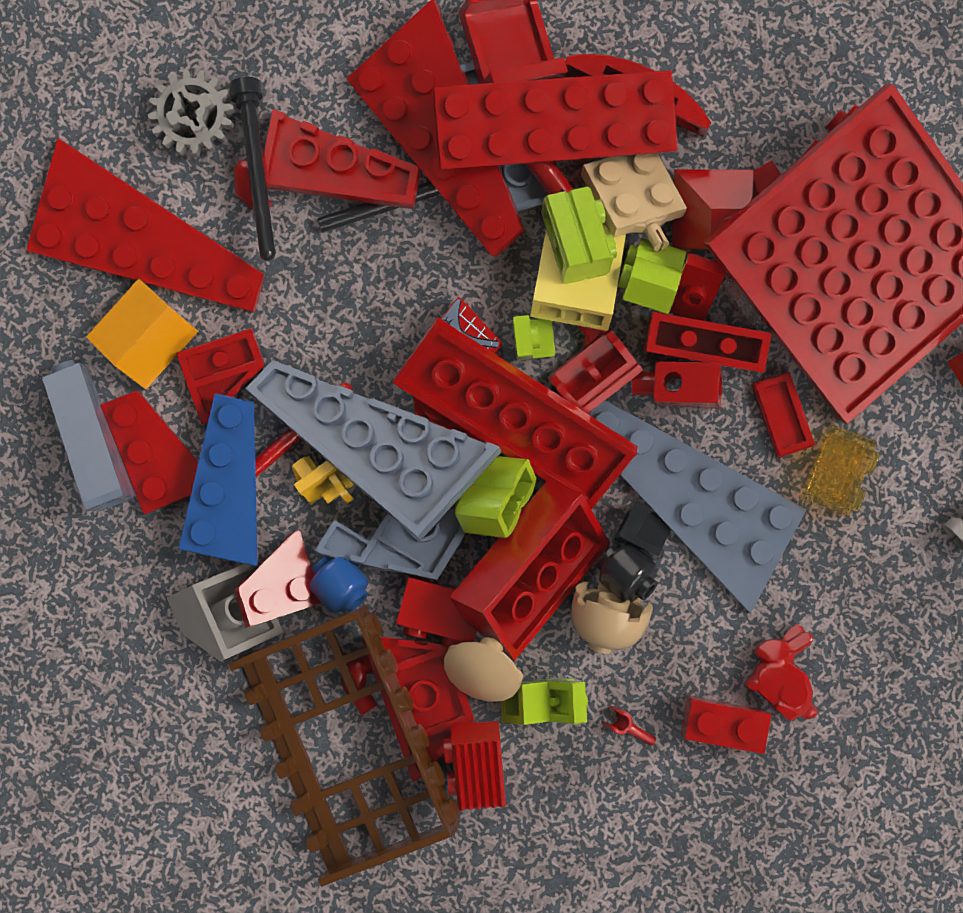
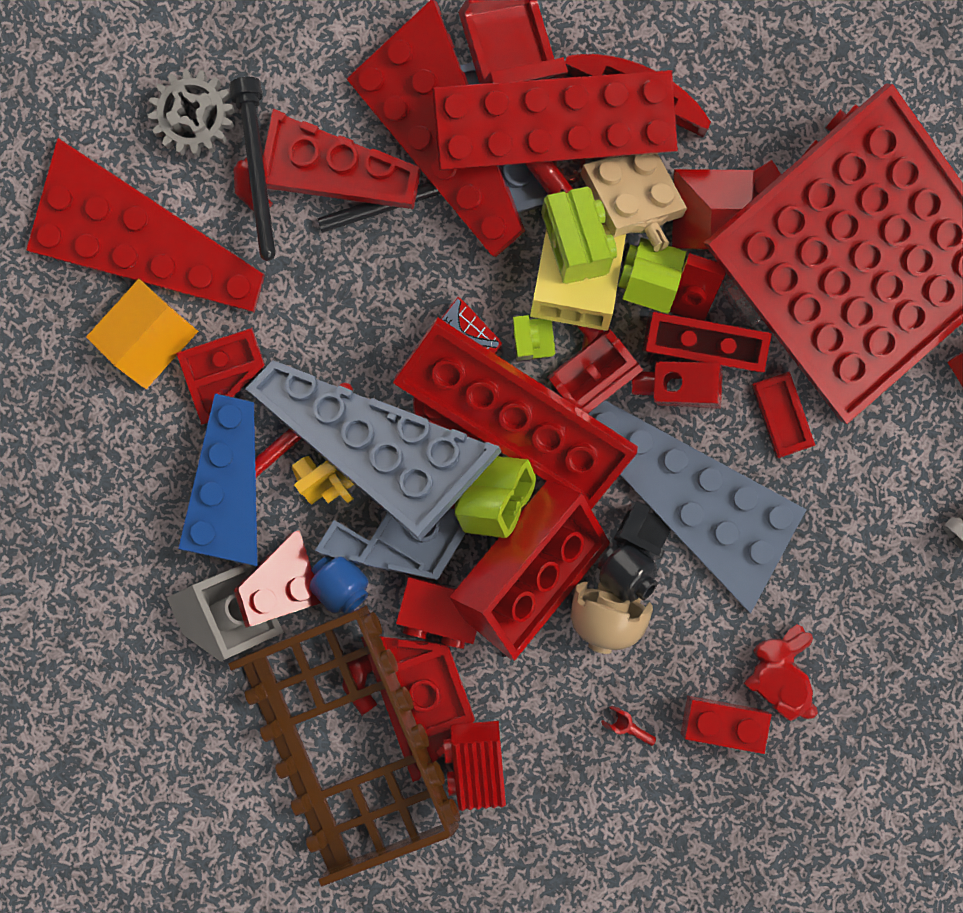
sand blue slope [42,360,137,511] -> none
red wing [101,390,199,514] -> none
tan dish [444,637,523,702] -> none
lime brick [500,678,588,725] -> none
clear yellow brick [799,425,879,516] -> none

